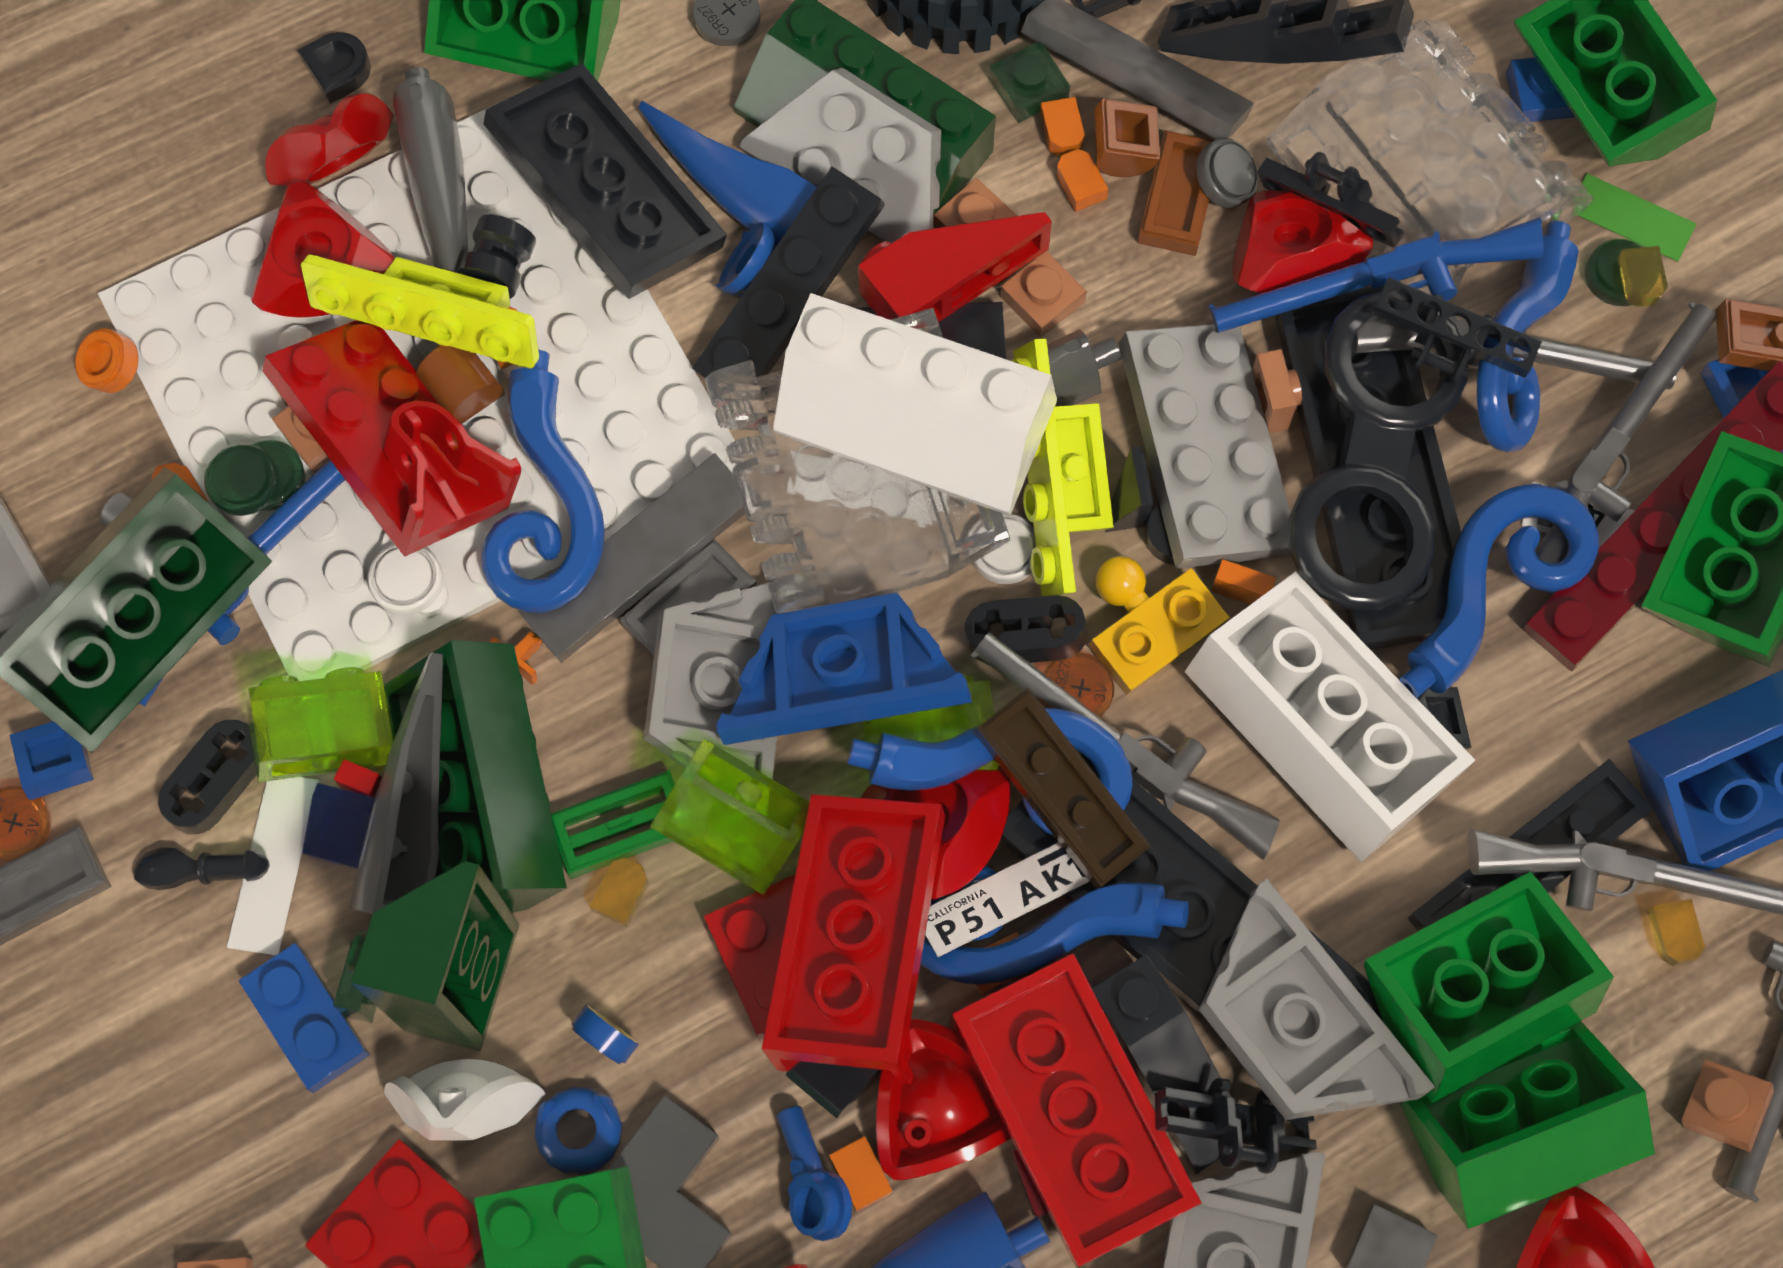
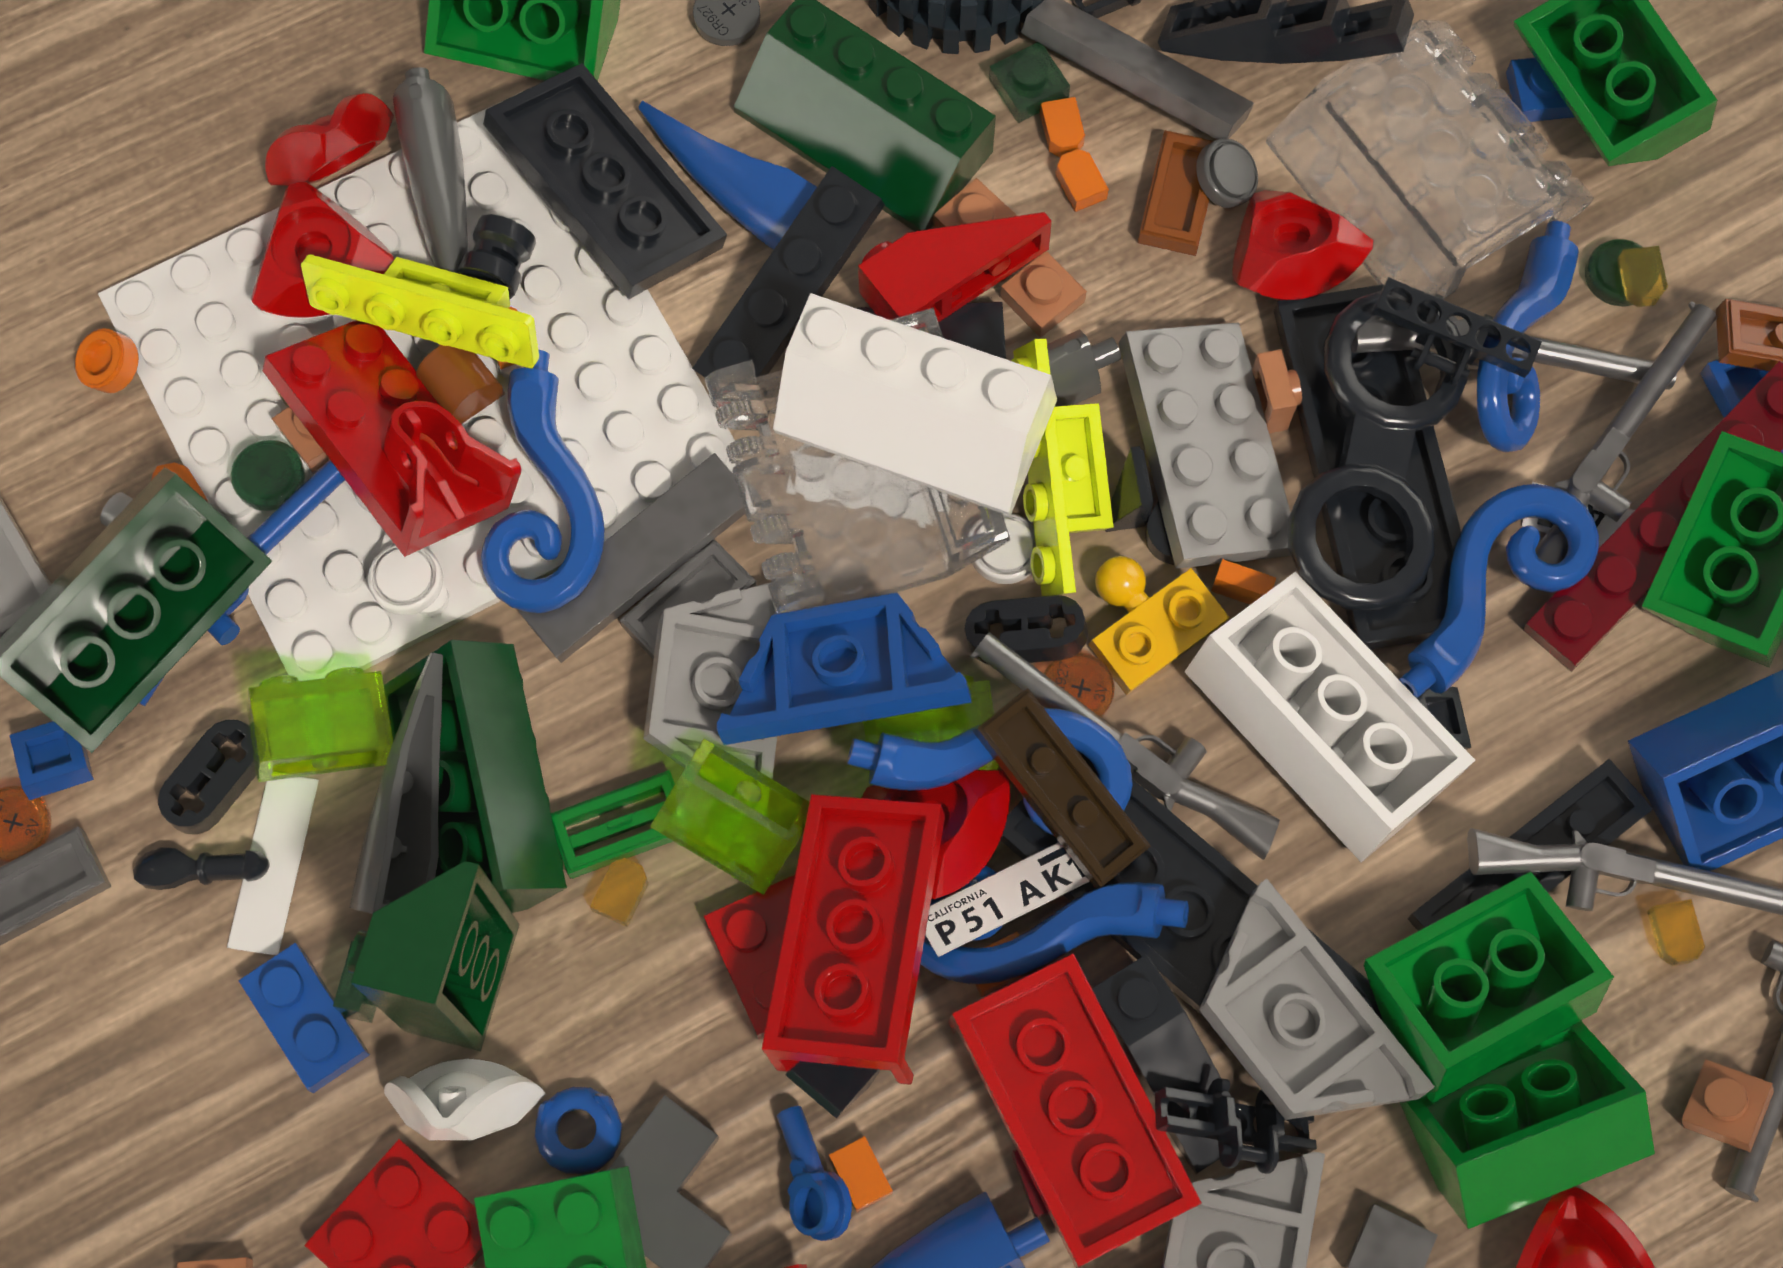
clear green piece [204,444,280,516] -> none
black tile [298,32,371,104] -> none
clear blue slope [302,783,375,869] -> none
red piece [334,759,381,806] -> none
orange piece [489,632,542,685] -> none
blue tile [571,1005,639,1064] -> none
blue piece [716,222,775,298] -> none
light grey wing [739,68,941,243] -> none
red hat [876,1019,1011,1181] -> none
dark orange brick [1094,99,1160,177] -> none
blue piece [1209,217,1544,333] -> none
black piece [1257,152,1404,249] -> none
bright green sticker [1568,173,1697,262] -> none

